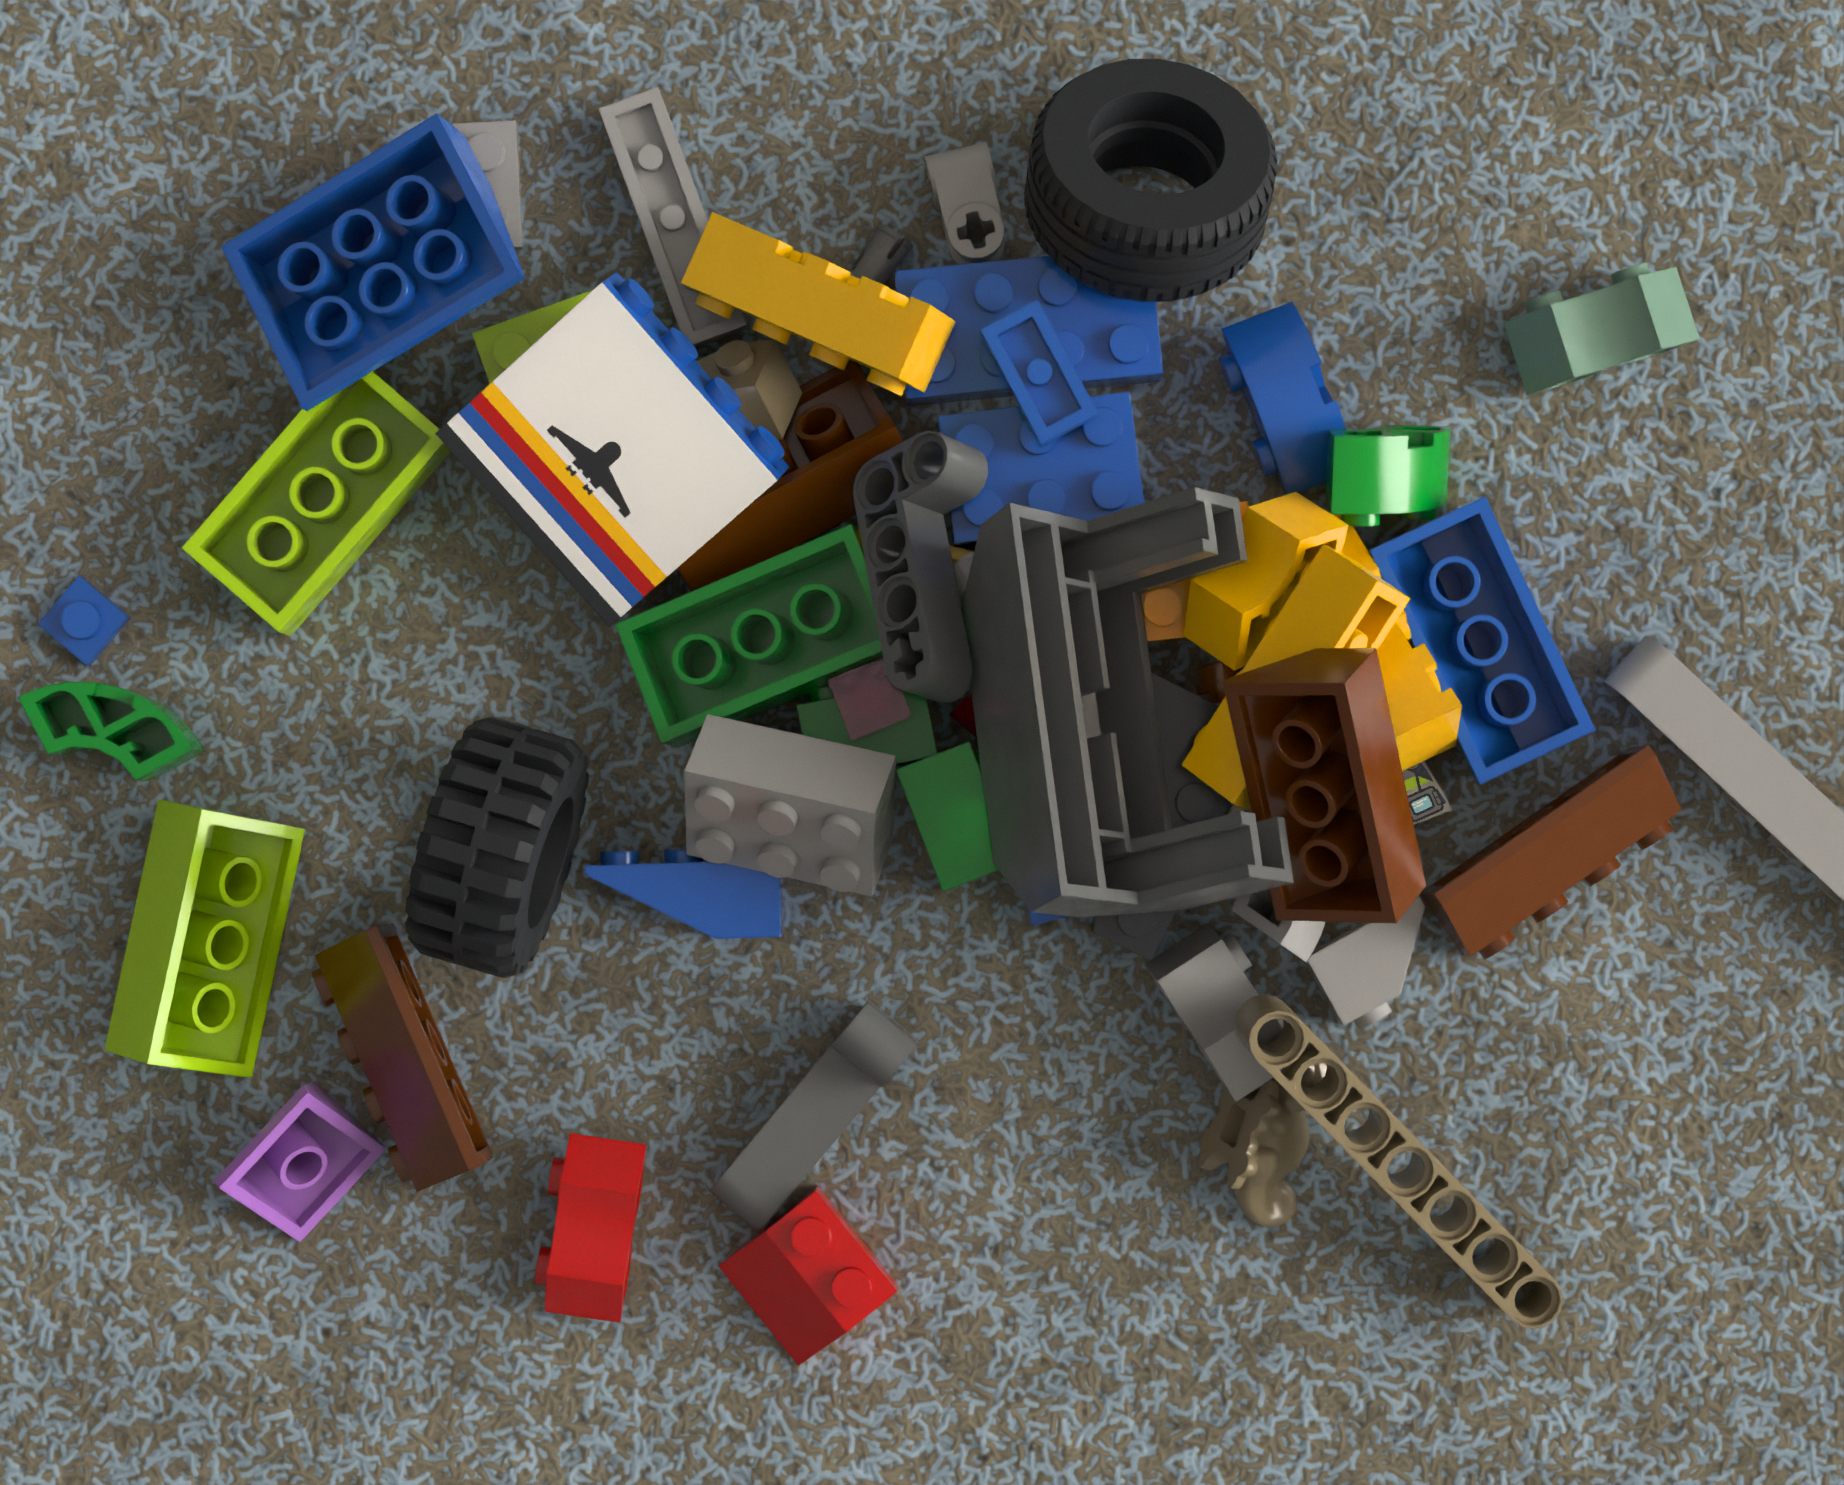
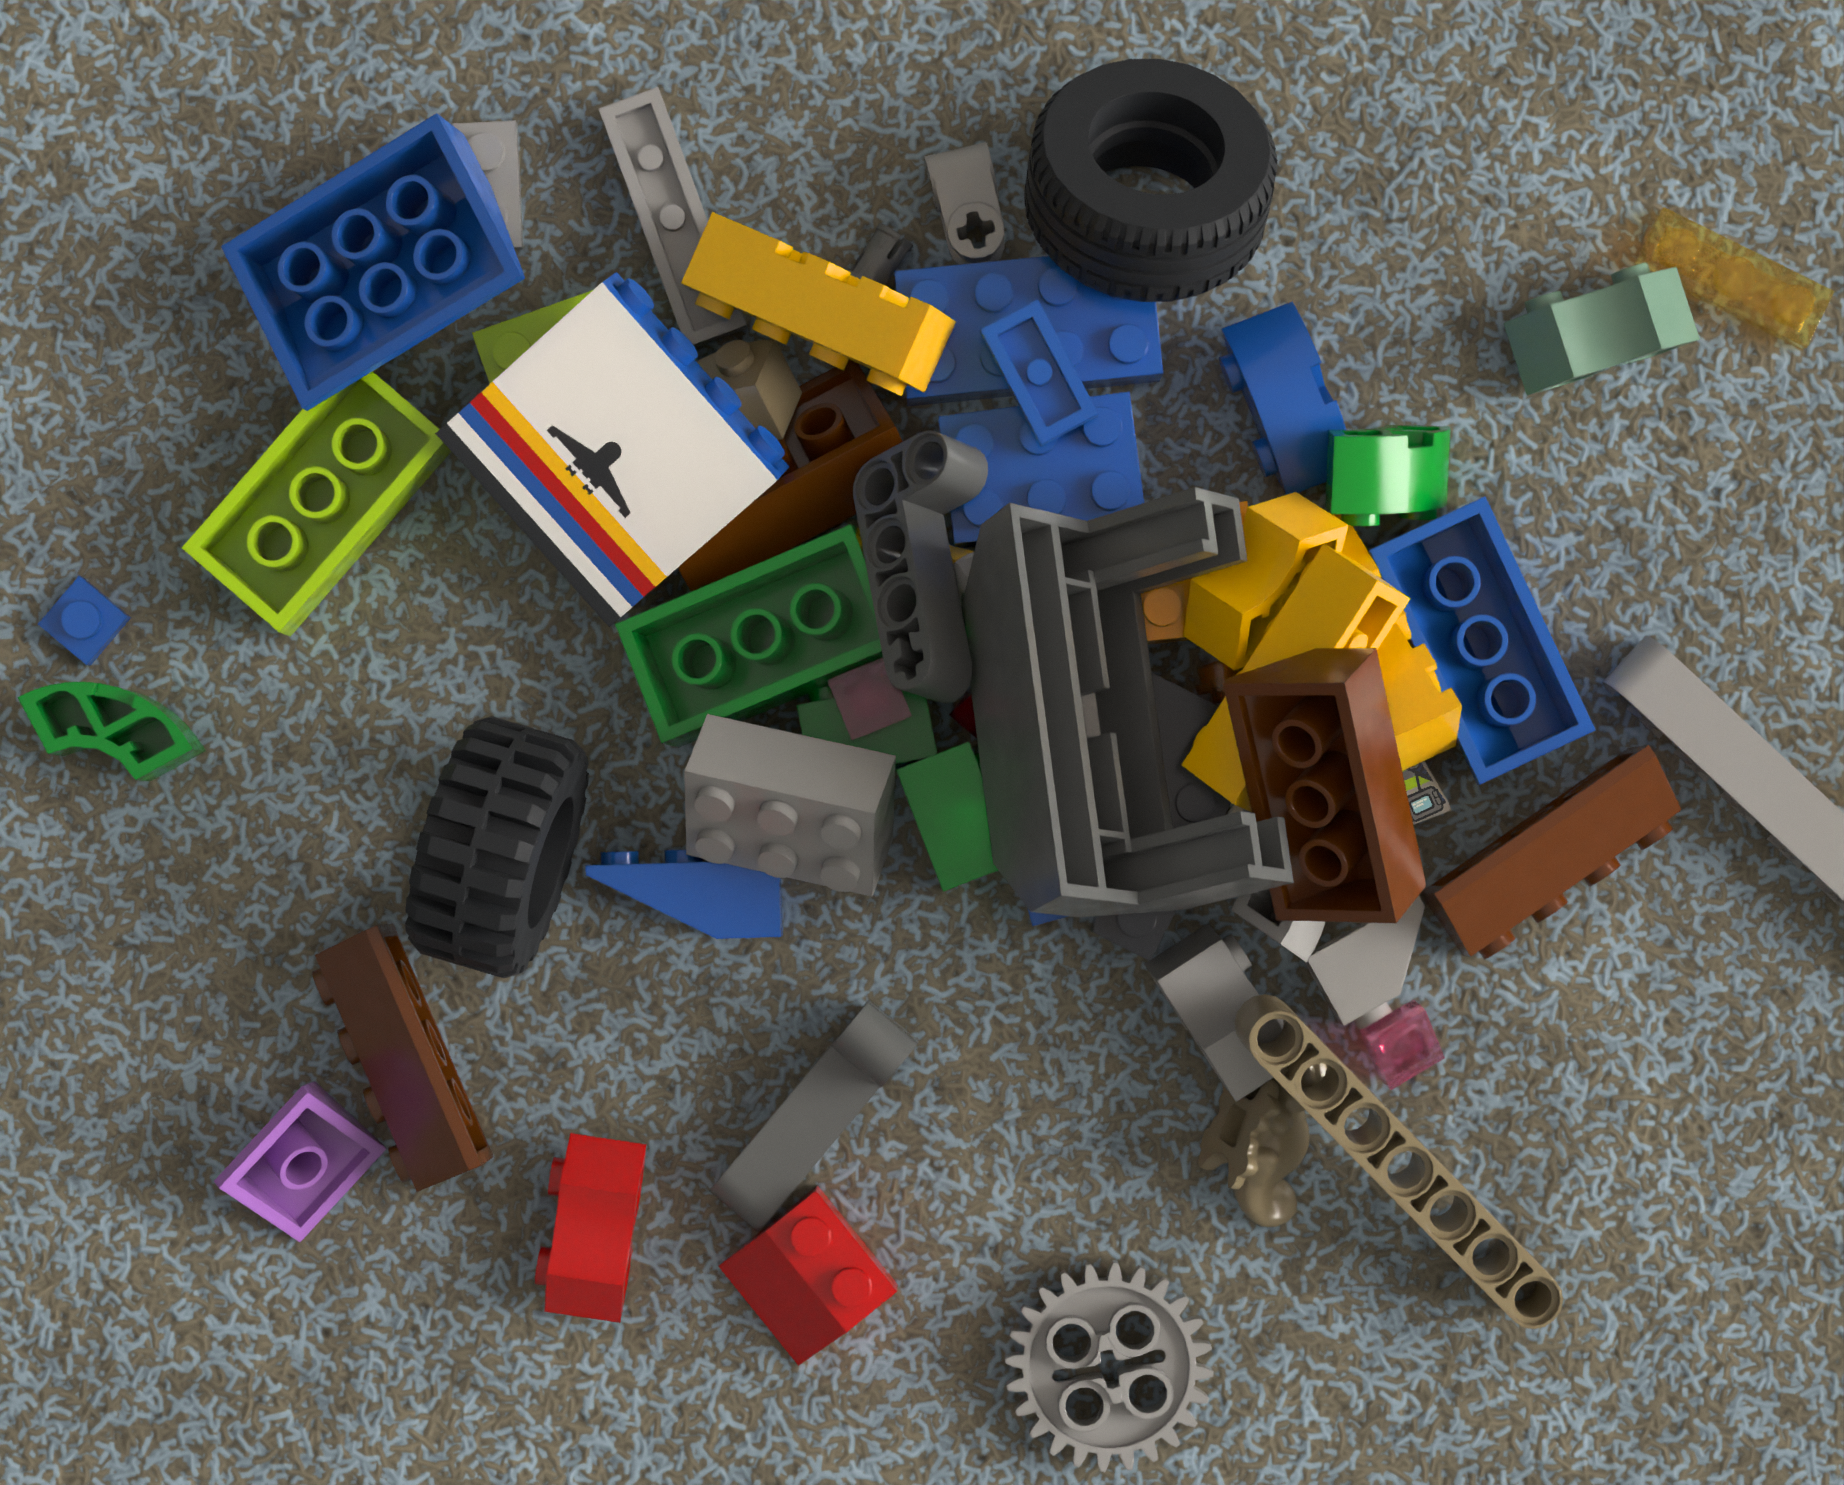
lime slope [104,799,305,1078] -> none
none -> light grey gear [1005,1260,1214,1472]
none -> clear pink plate [1360,999,1445,1090]
none -> clear yellow plate [1632,207,1835,350]

